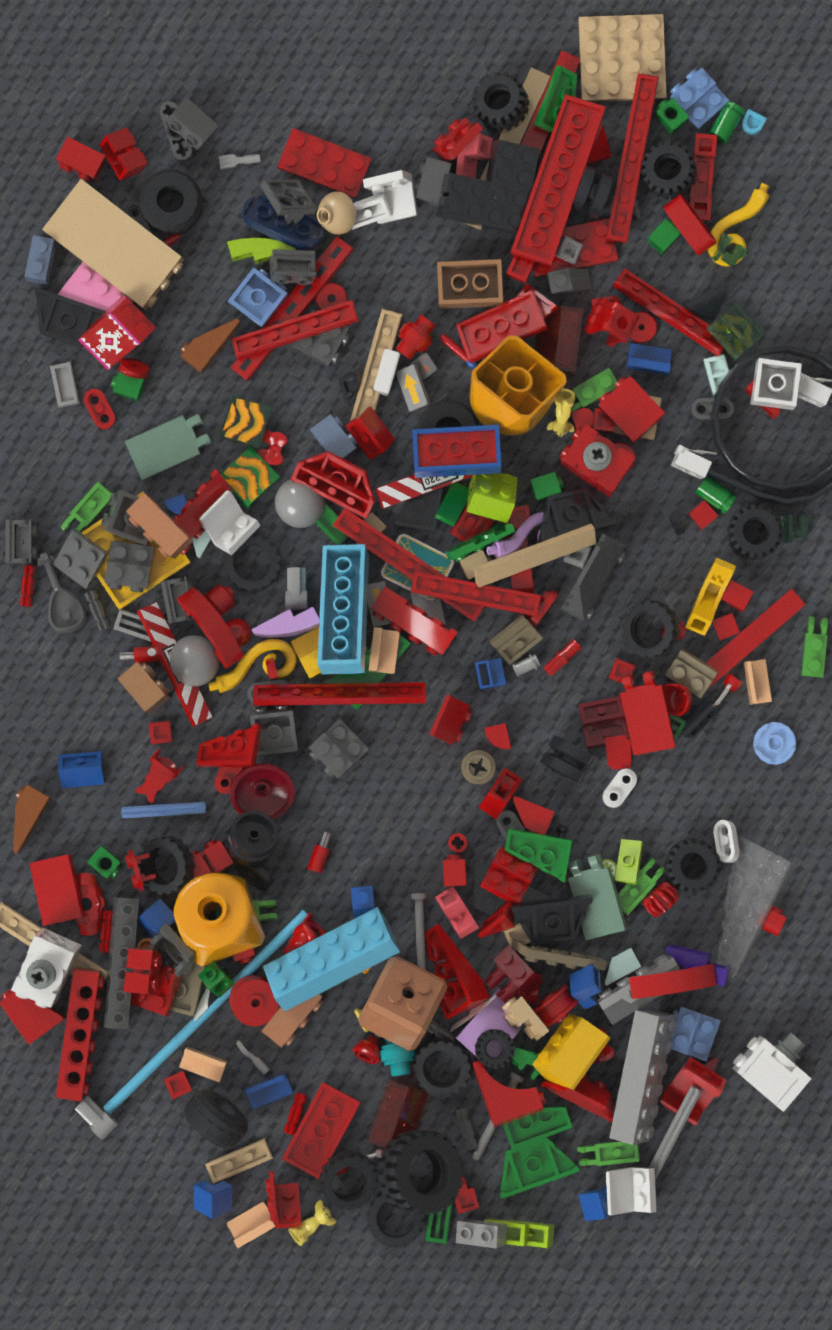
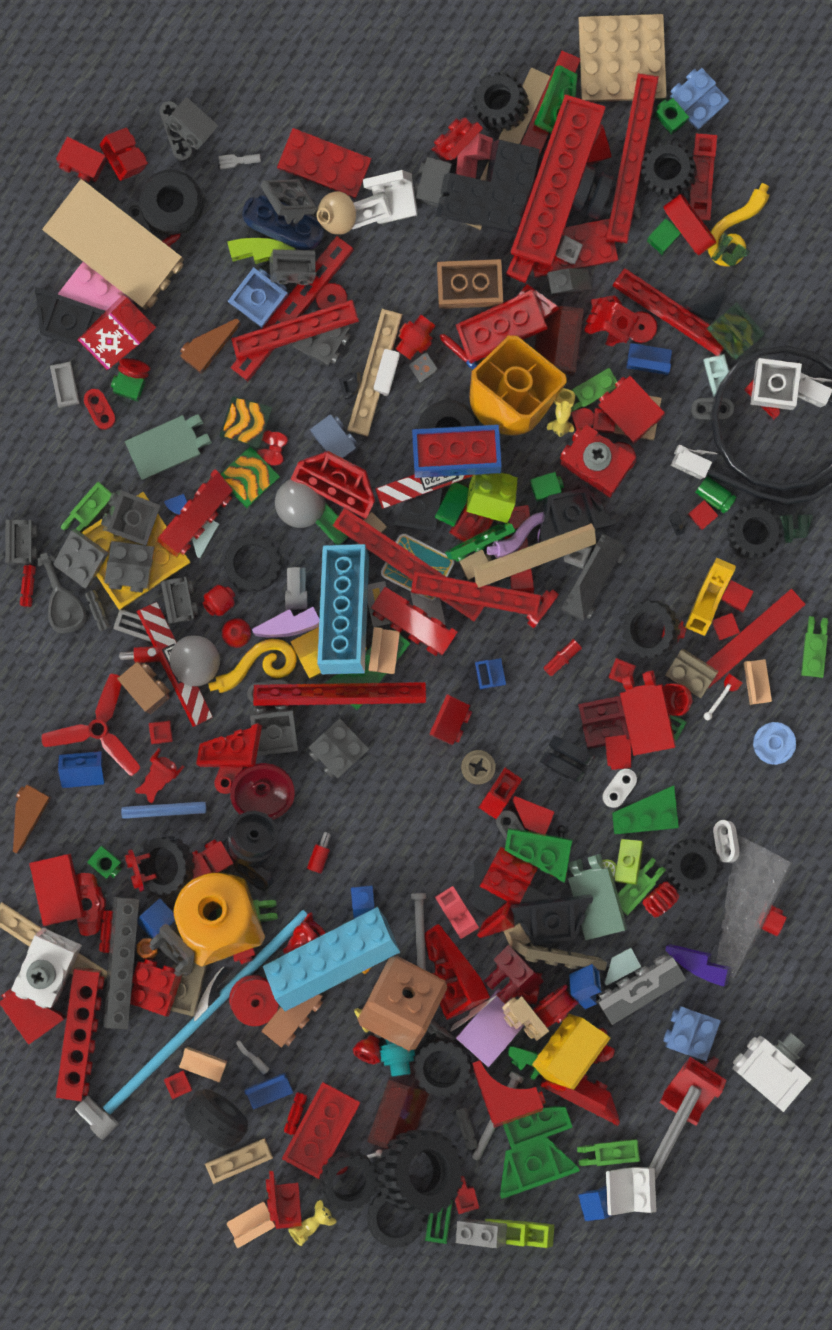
sand blue brick [24,235,57,285] -> none
red piece [123,948,162,996] -> none
nougat brick [126,493,193,559] -> none
red slope [176,587,244,669] -> none
blue piece [194,1180,232,1219] -> none
green brick [198,961,236,998] -> none
white bracket [199,490,260,555] -> none
red tile [265,658,278,680] -> none
red panel [345,406,395,460] -> none
light grey tile [396,364,430,412] -> none
red arch [442,854,466,887] -> none
red bush [448,833,467,852] -> none
black tyre [475,1029,515,1069] -> none
red brick [484,723,511,749] -> none
dark tan plate [490,614,543,665] -> none
light grey pin [512,654,541,677] -> none
light grey brick [609,1009,676,1145] -> none
red slope [629,964,717,999] -> none
black slope [682,704,722,738] -> none
green piece [709,101,745,144] -> none
medium azure tile [742,109,767,135] -> none
none -> red piece [42,674,140,776]
none -> green wing [612,785,679,834]

